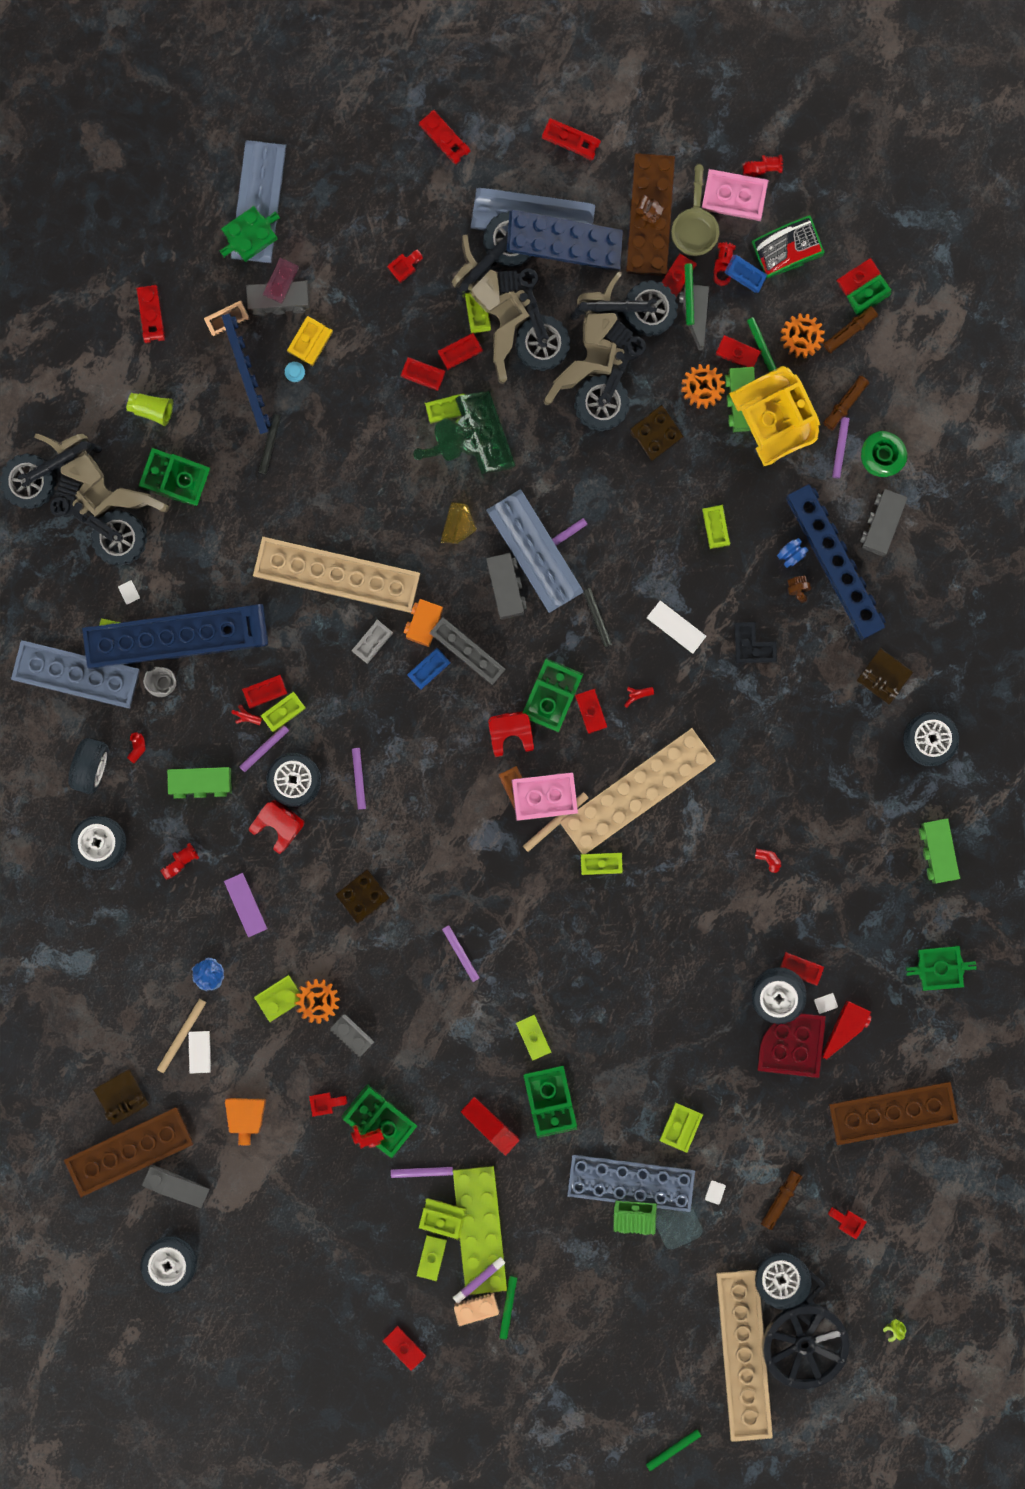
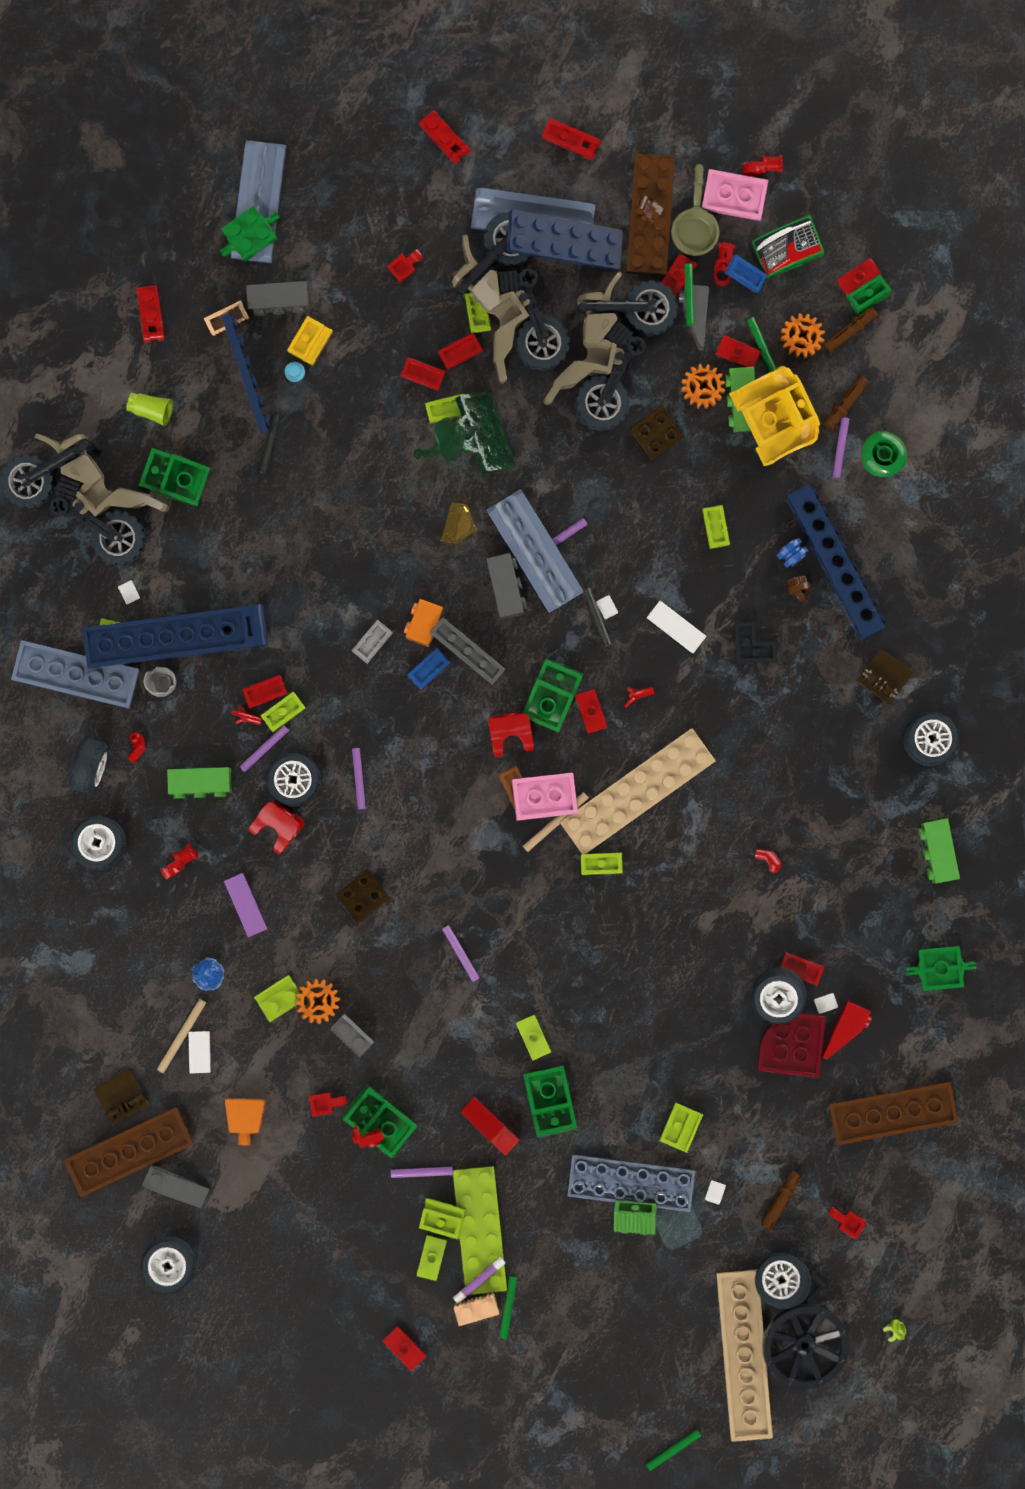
tan plate [253,537,420,613] -> none
clear pink plate [263,258,299,304] -> none
dark grey brick [860,489,908,557] -> none
none -> white sticker [596,595,618,619]

